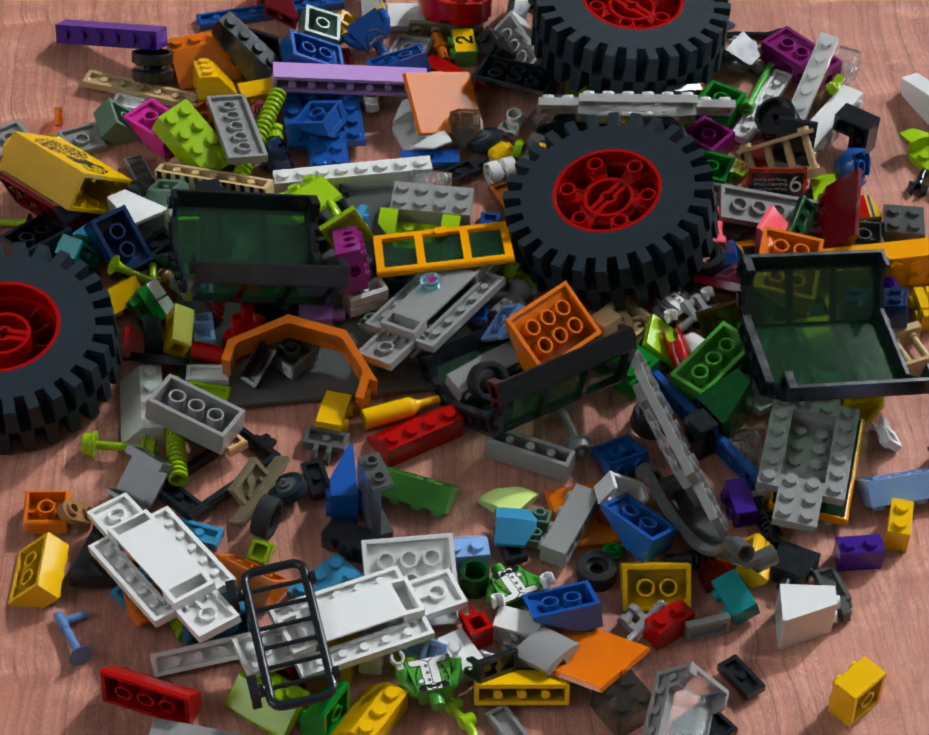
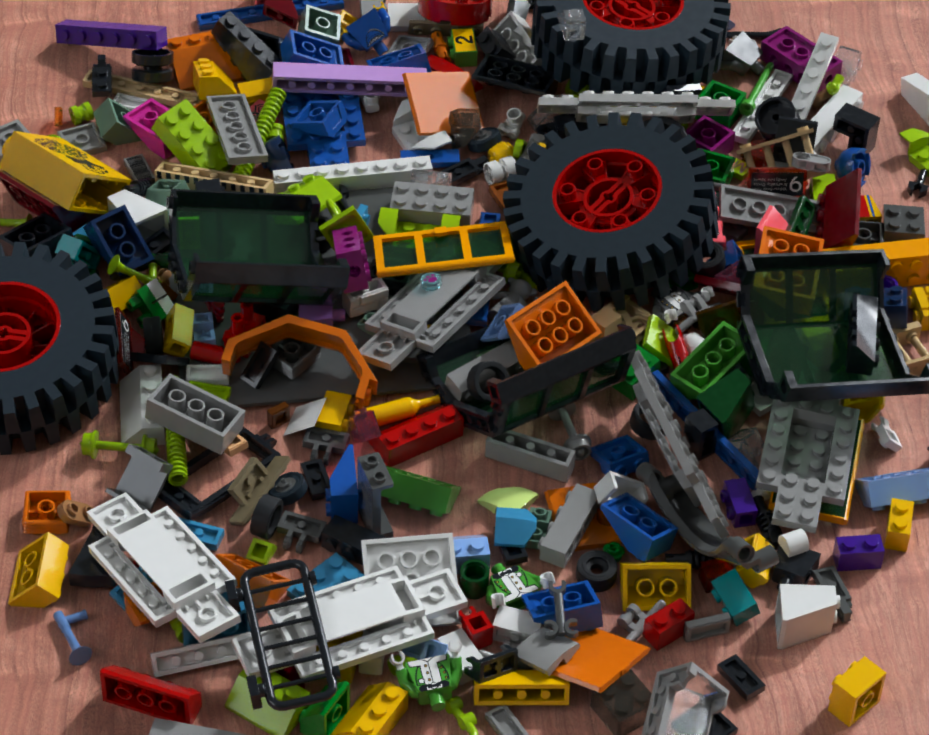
none -> lime wheel [69,101,94,125]
none -> black hinge [92,55,112,97]
none -> piece [114,307,134,375]
none -> reddish brown tile [267,402,290,429]
none -> dark grey hinge [277,510,327,554]
none -> white sticker [283,397,327,436]
none -> clear pink slope [349,408,382,443]
none -> dark grey bar [544,580,578,640]
none -> clear slope [557,9,586,41]
none -> white brick [778,528,809,558]
none -> light grey piece [792,152,831,173]
none -> black wedge [846,294,881,376]

